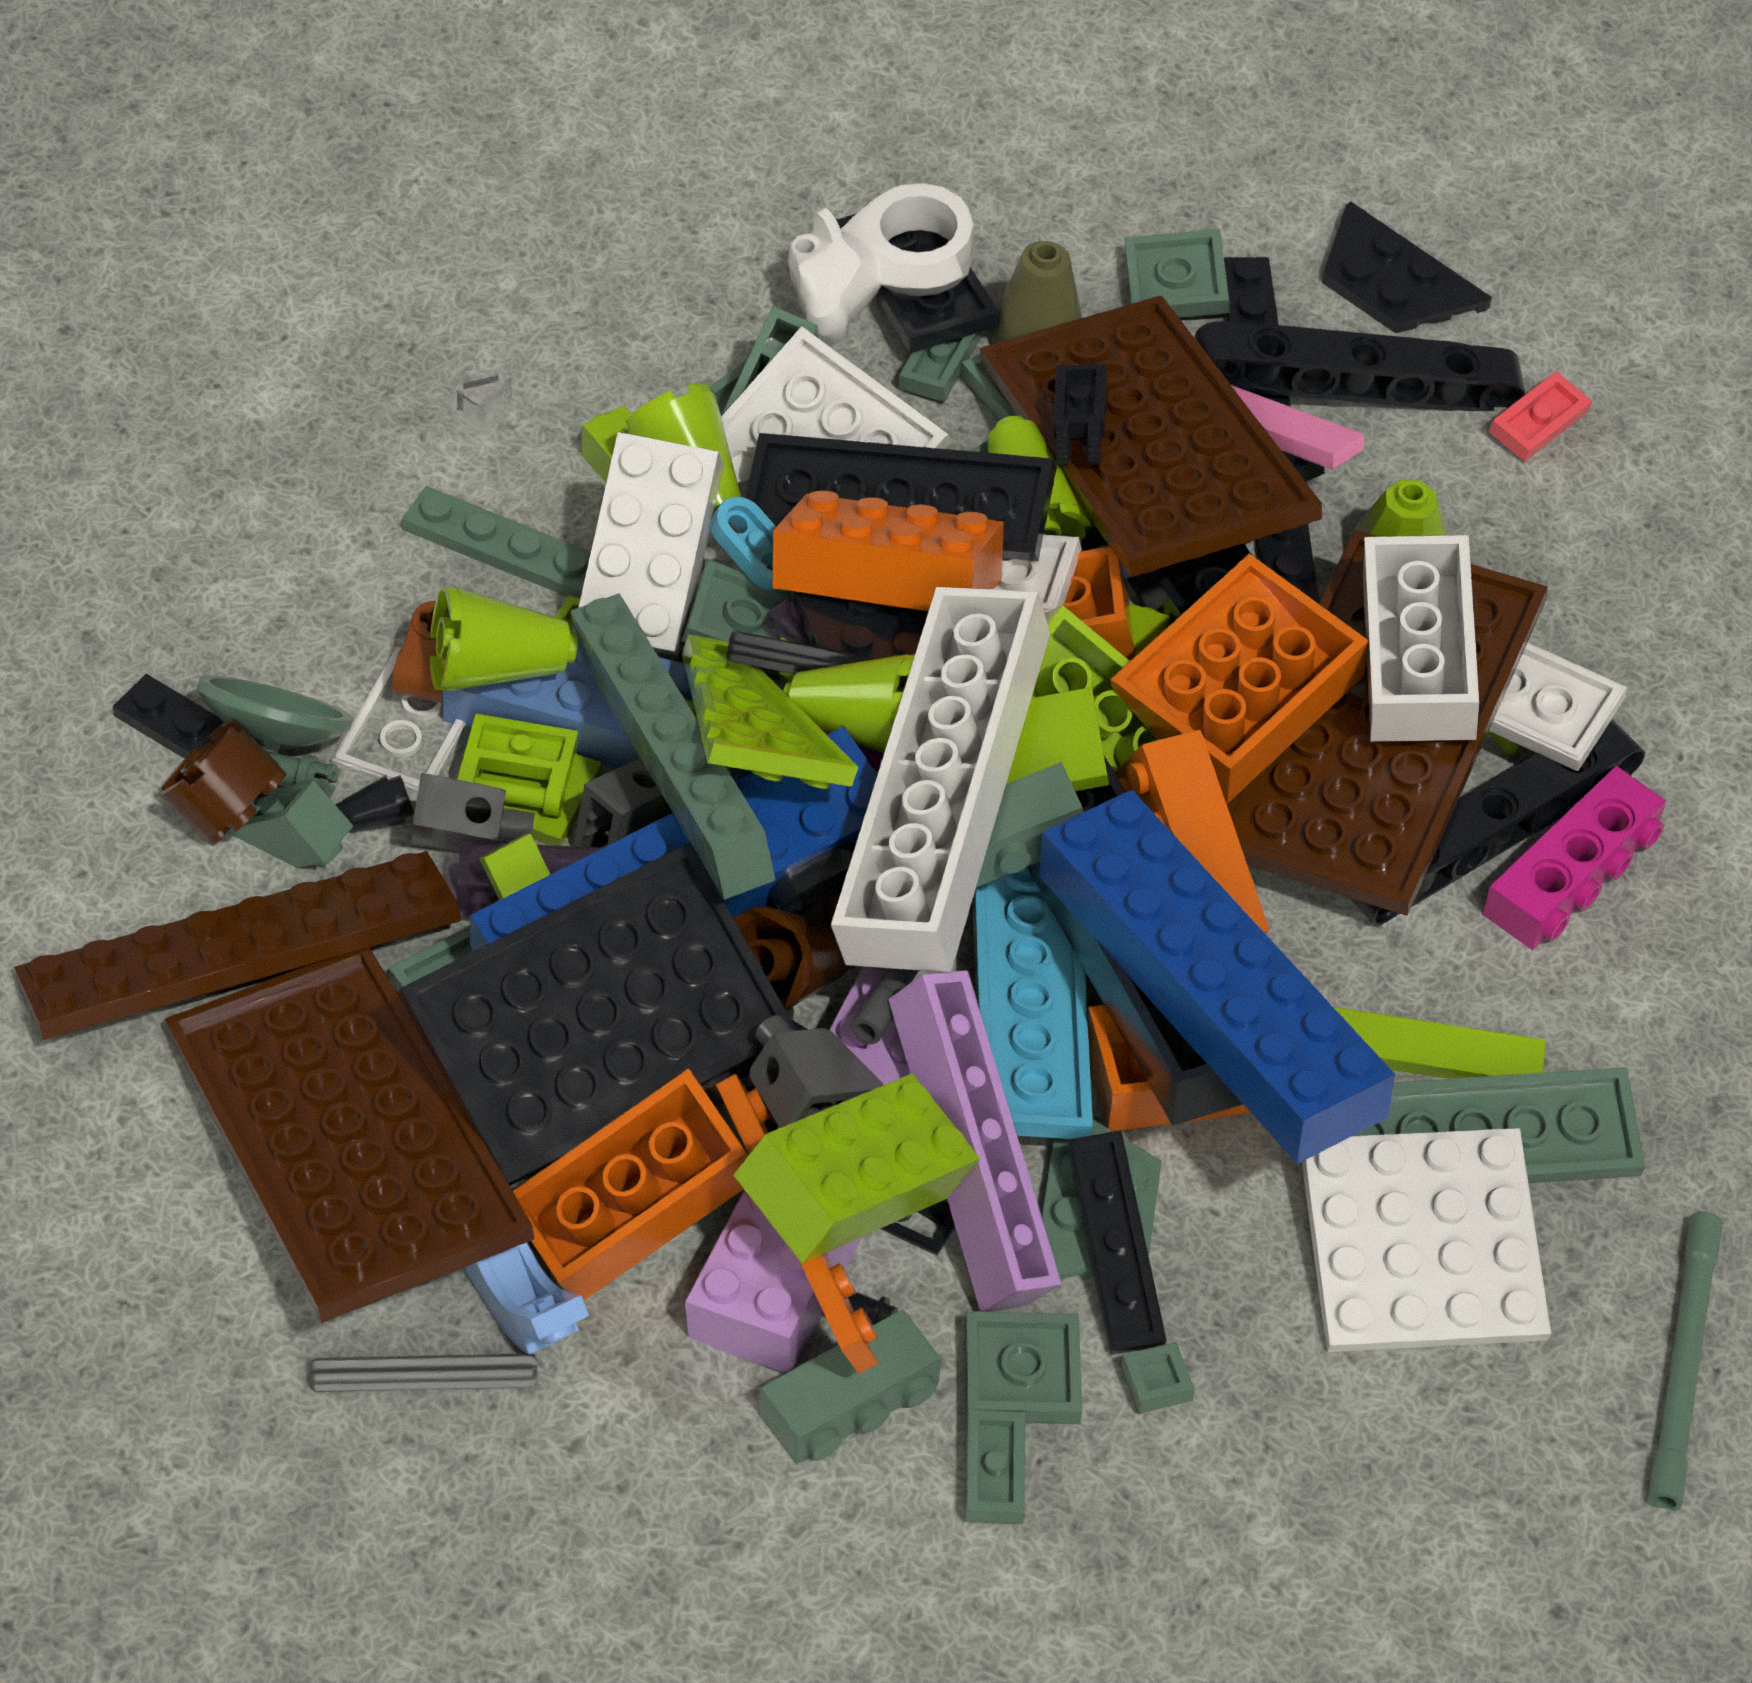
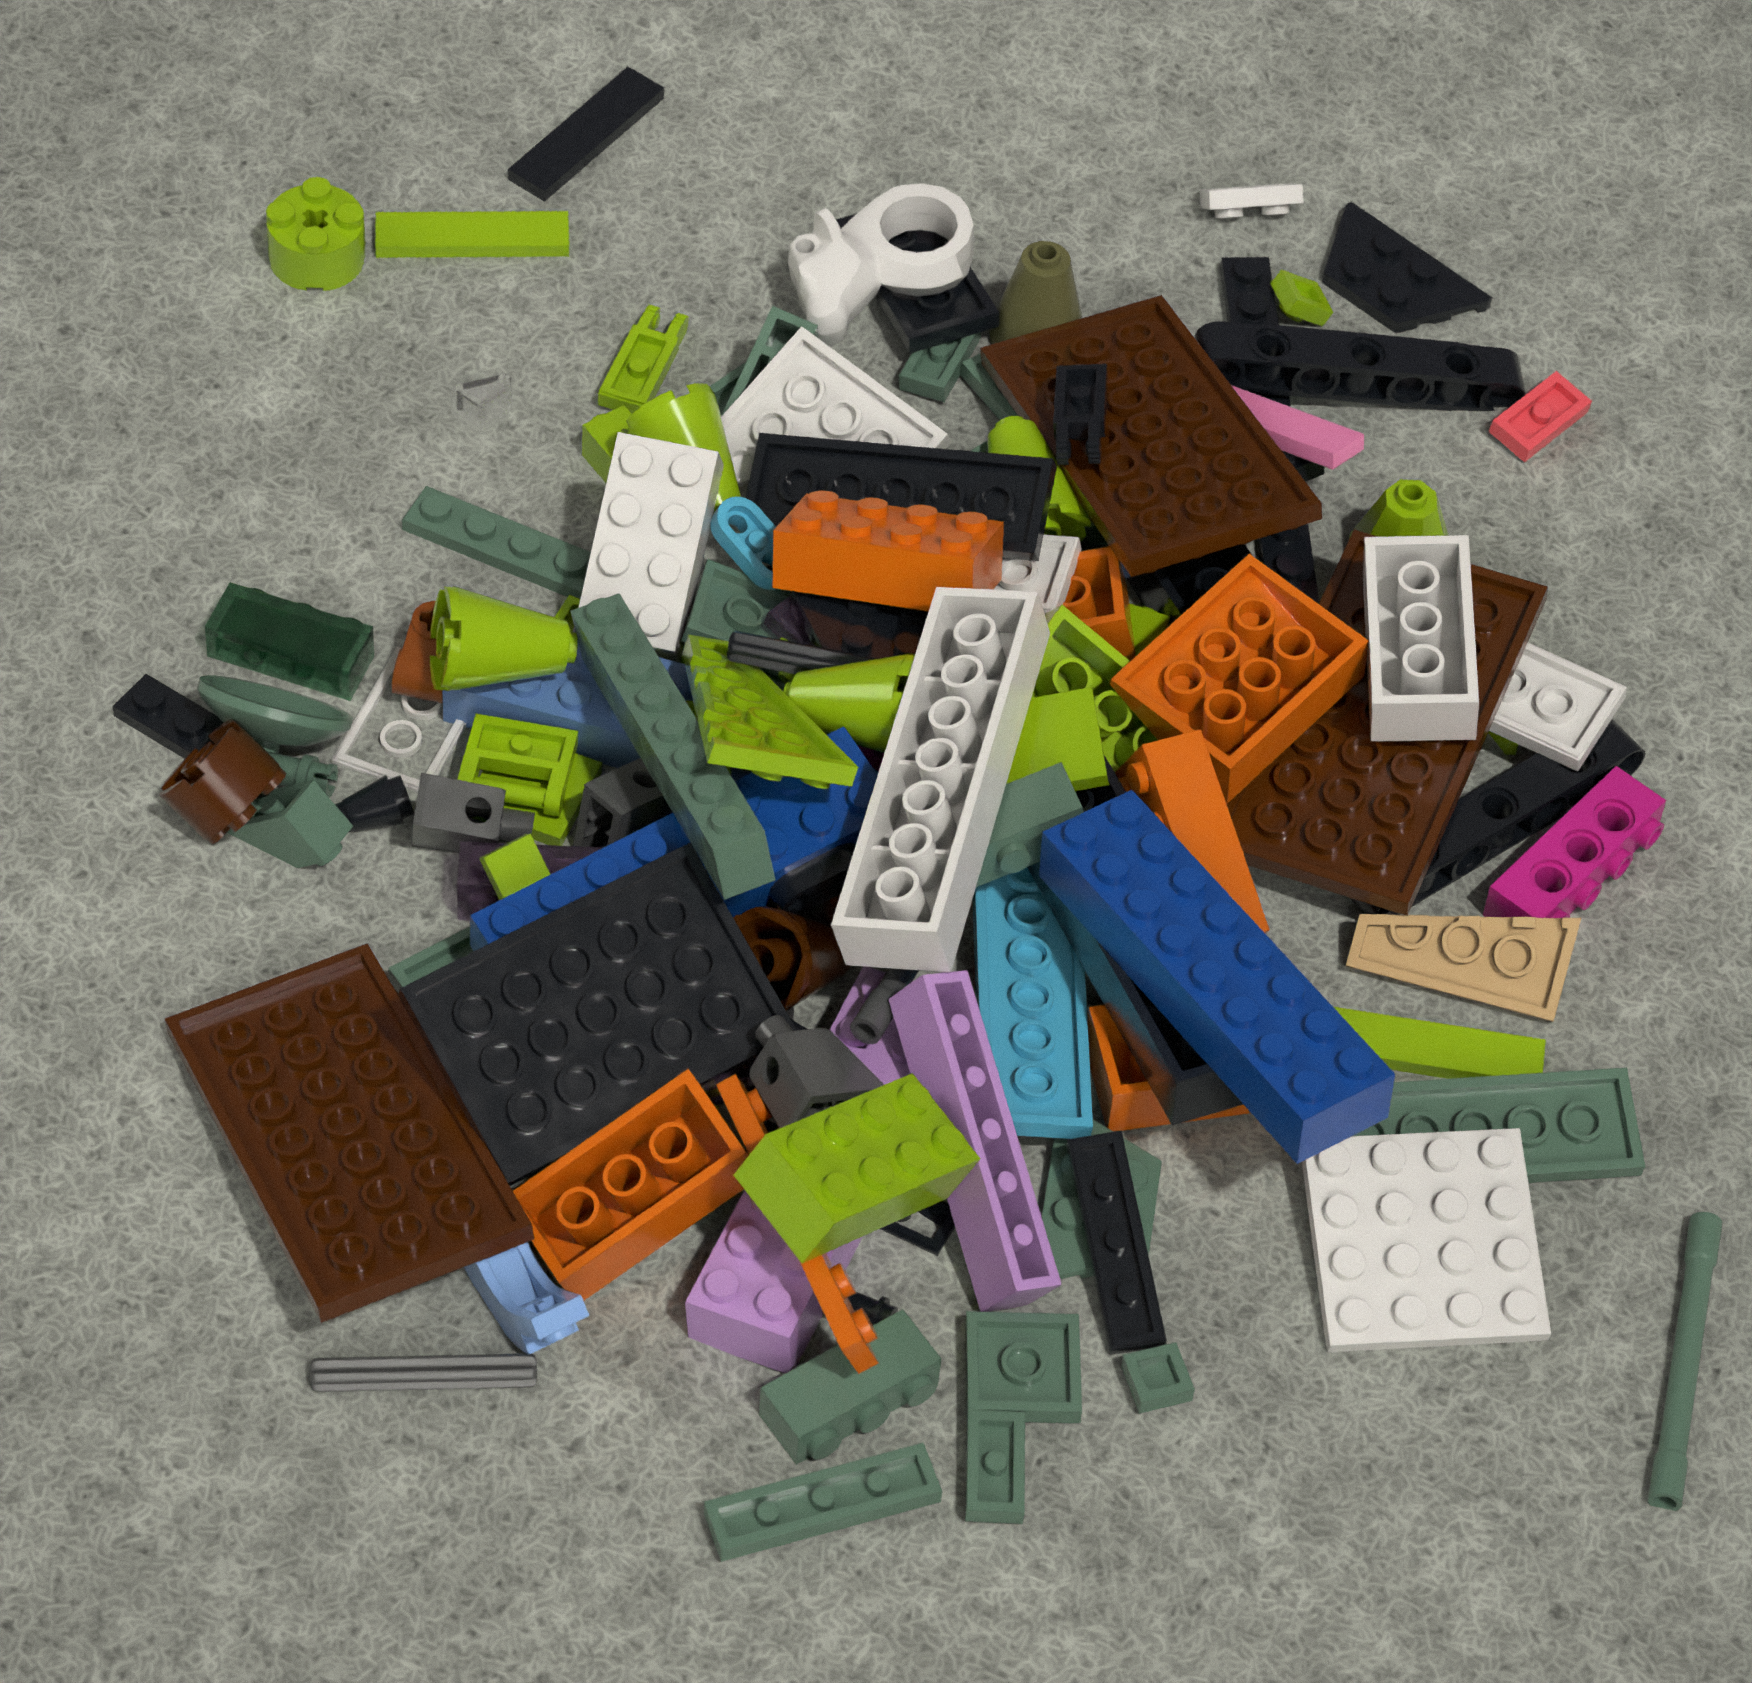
reddish brown plate [14,851,461,1040] -> none
sand green plate [1124,229,1230,317] -> none
none -> clear green brick [205,582,374,701]
none -> lime brick [266,177,366,291]
none -> lime tile [375,211,569,258]
none -> black tile [508,66,664,202]
none -> lime hinge [598,304,689,413]
none -> sand green plate [703,1442,942,1562]
none -> white plate [1199,183,1303,218]
none -> lime plate [1270,269,1334,327]
none -> tan wing [1346,914,1581,1022]

